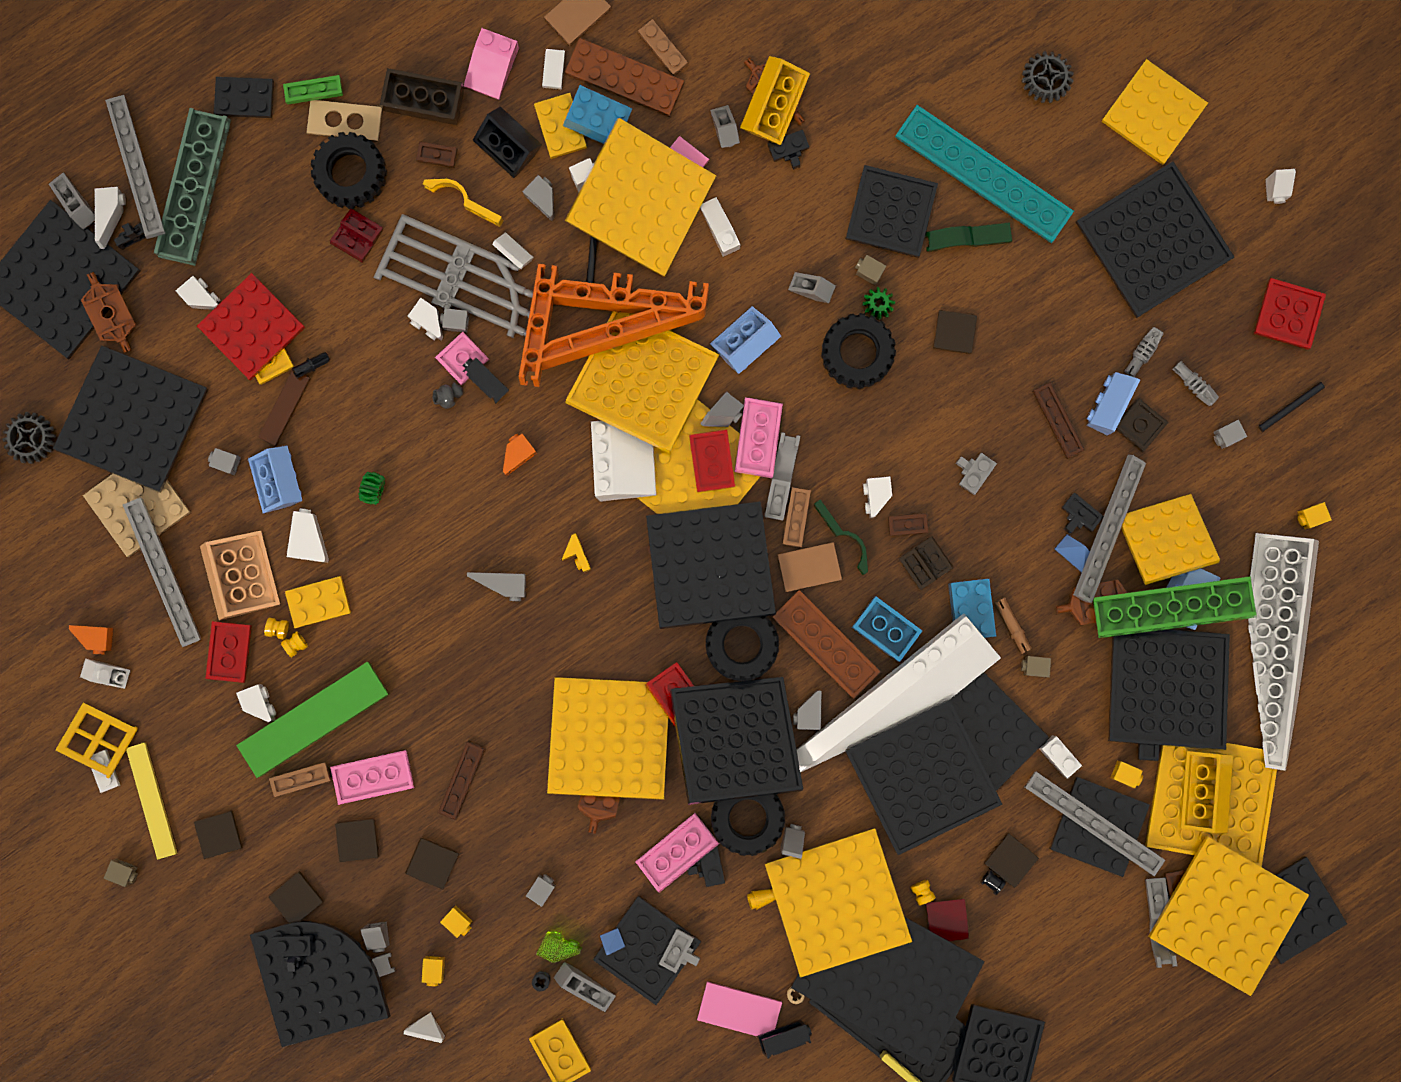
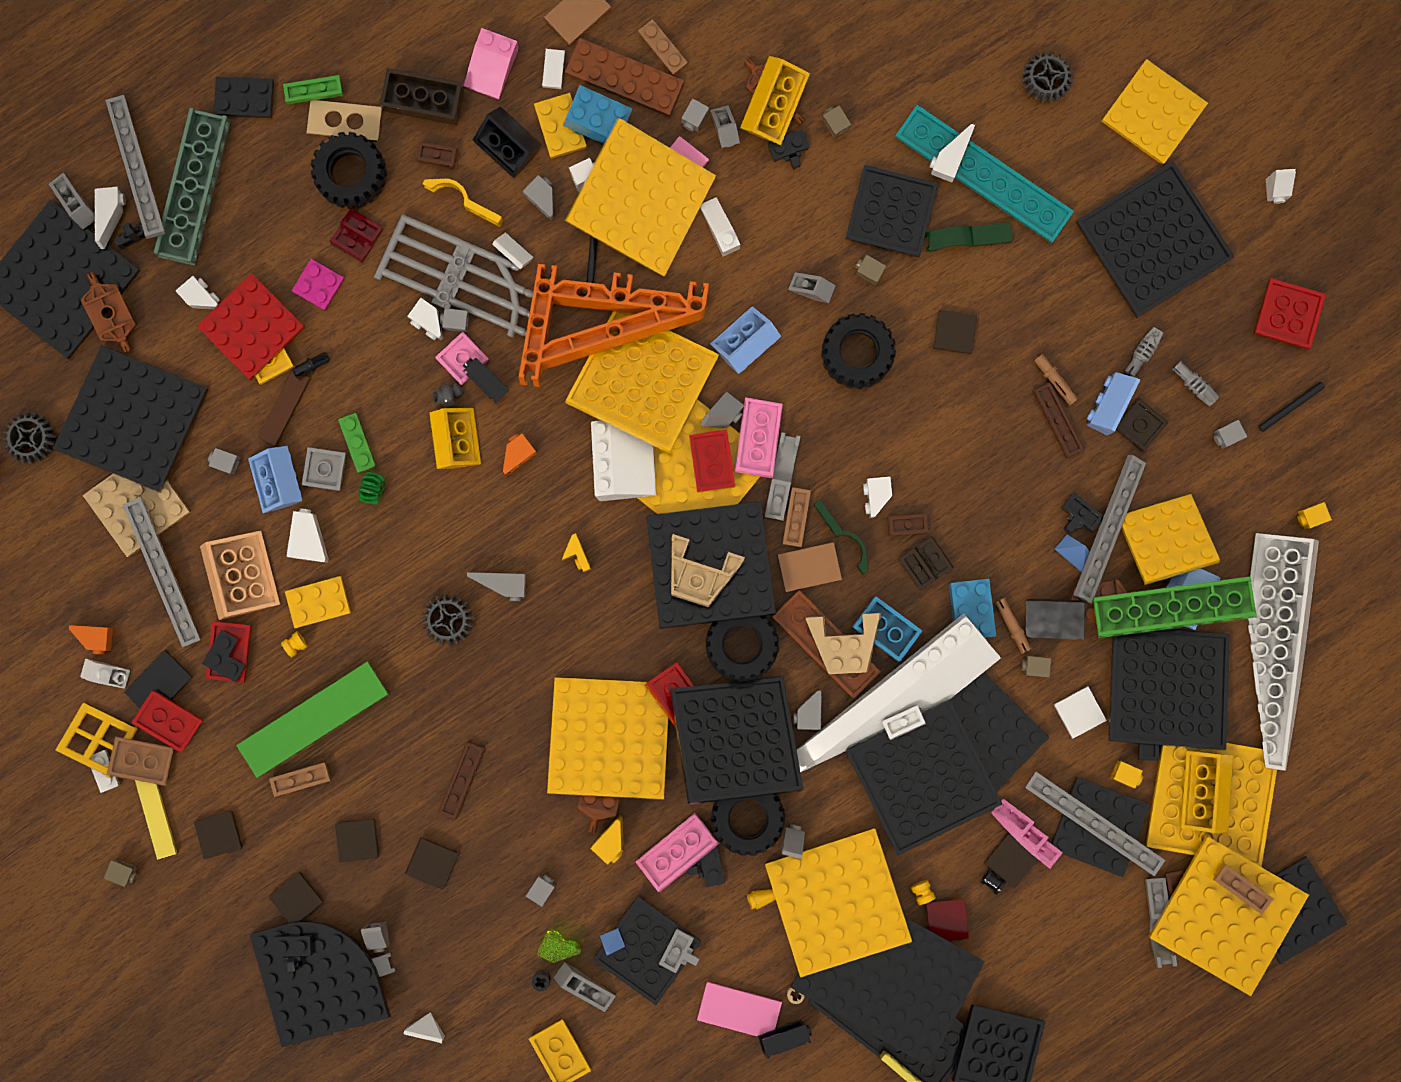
white slope [236,684,276,722] -> none
yellow wheel [264,617,289,640] -> none
bright pink tile [330,750,415,805] -> none
yellow brick [422,956,445,986] -> none
yellow brick [440,905,472,938] -> none
green gear [862,287,895,320] -> none
light grey hinge [956,453,997,495] -> none
white brick [1039,735,1082,778] -> none
none -> medium nougat tile [107,736,174,786]
none -> black tile [124,651,193,708]
none -> red plate [131,689,203,753]
none -> black plate [202,630,247,682]
none -> dark pink plate [292,259,345,311]
none -> light grey plate [302,447,347,491]
none -> bright green plate [338,413,377,473]
none -> dark grey gear [421,594,474,646]
none -> yellow slope [429,408,481,469]
none -> yellow slope [590,815,624,865]
none -> tan wing [671,534,745,607]
none -> light grey brick [681,99,709,132]
none -> tan wing [806,612,881,674]
none -> dark tan brick [822,105,851,139]
none -> white plate [882,706,926,740]
none -> white slope [930,124,975,182]
none -> bright pink slope [992,799,1063,869]
none -> black tile [1026,599,1085,640]
none -> medium nougat pin [1034,354,1078,406]
none -> white tile [1053,686,1107,739]
none -> medium nougat plate [1213,864,1273,914]

